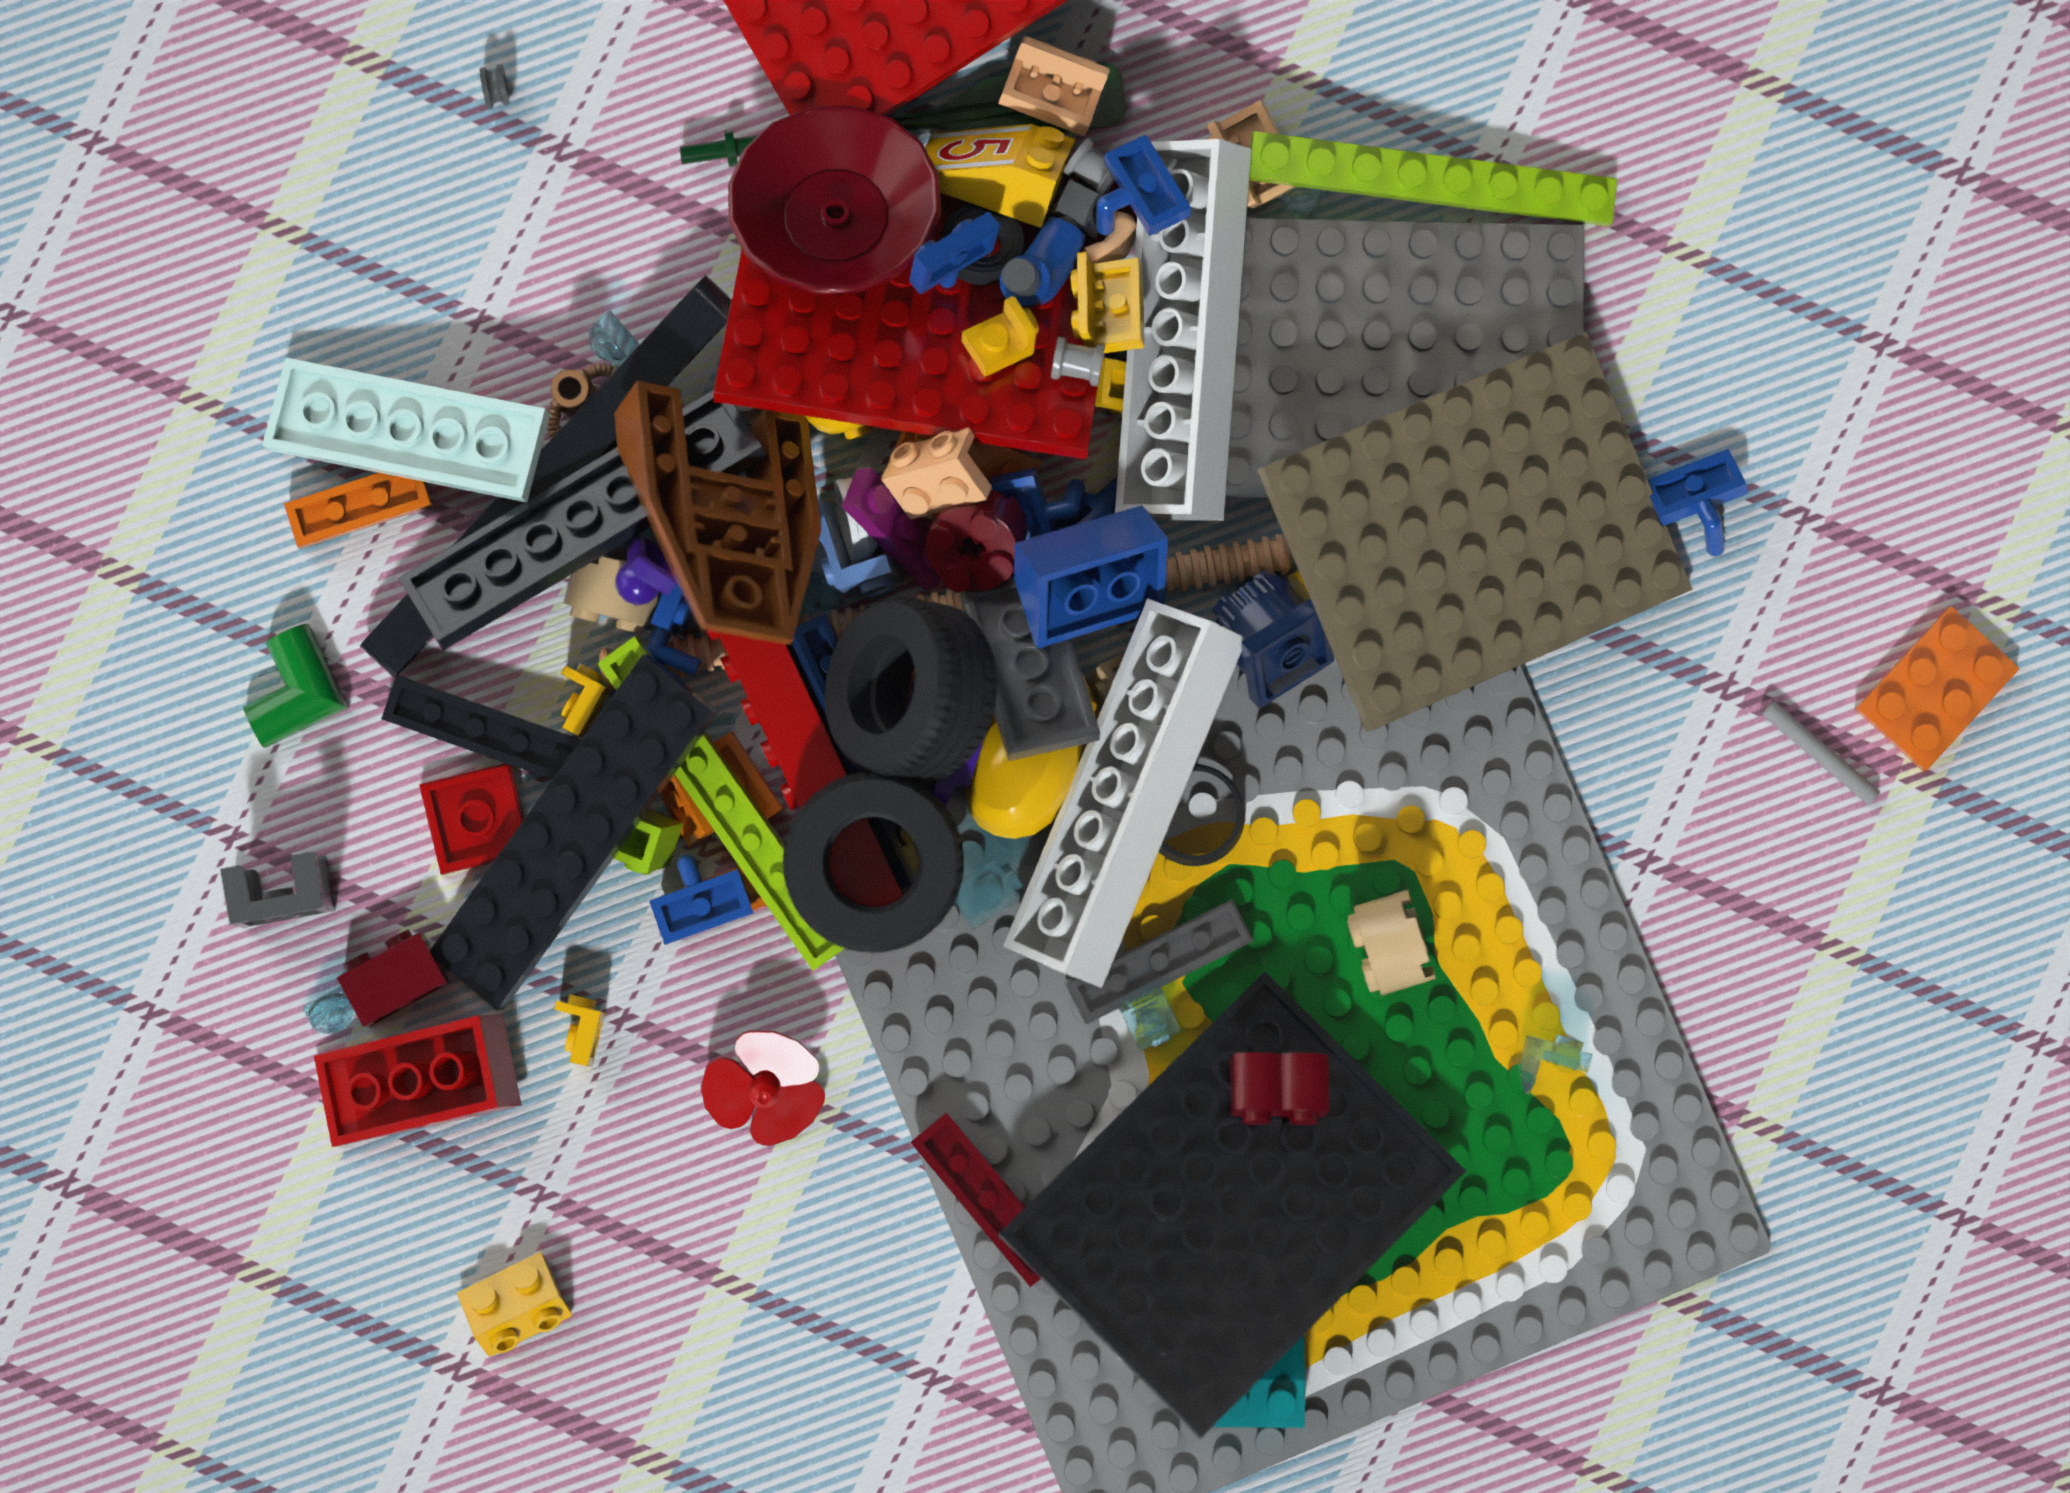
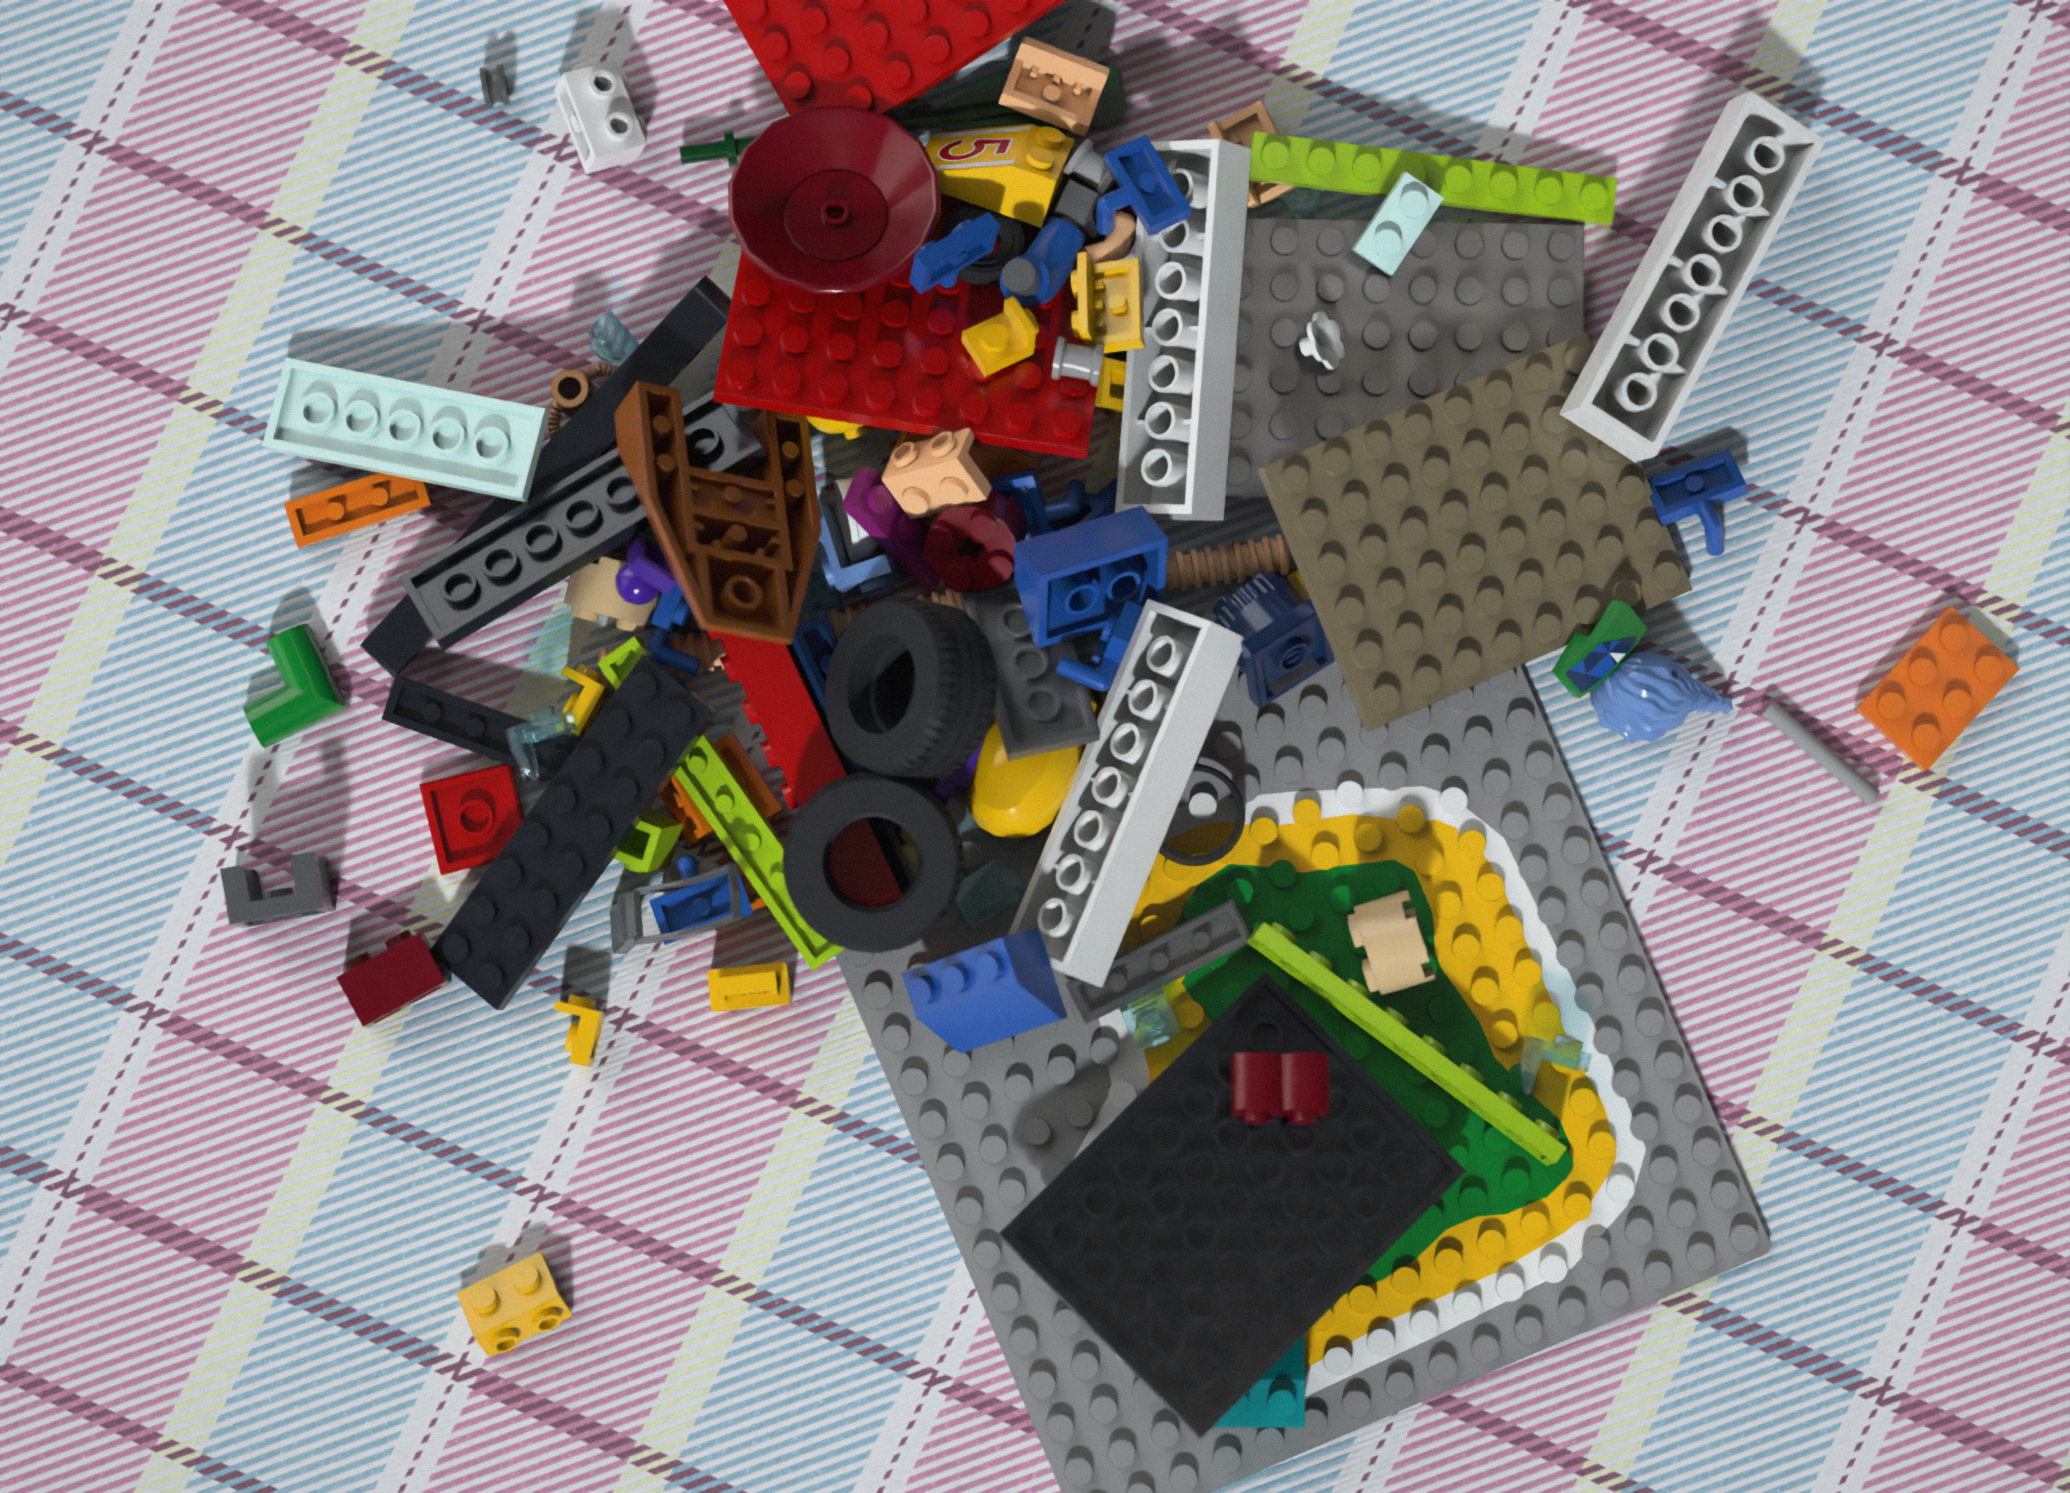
clear light blue plate [302,986,355,1034] -> none
red slope [314,1014,522,1147] -> none
red piece [701,1030,825,1146] -> none
dark red plate [910,1112,1040,1288] -> none
none -> clear light blue plate [505,706,577,781]
none -> white brick [554,60,648,174]
none -> dark grey piece [610,864,741,954]
none -> yellow piece [707,962,792,1012]
none -> blue slope [902,927,1068,1054]
none -> blue plate [1055,600,1144,691]
none -> lime plate [1246,922,1567,1166]
none -> white plant [1299,311,1345,370]
none -> light aqua plate [1351,172,1444,276]
none -> green slope [1552,599,1648,698]
none -> white brick [1559,91,1826,463]
none -> medium blue hair [1590,652,1733,743]

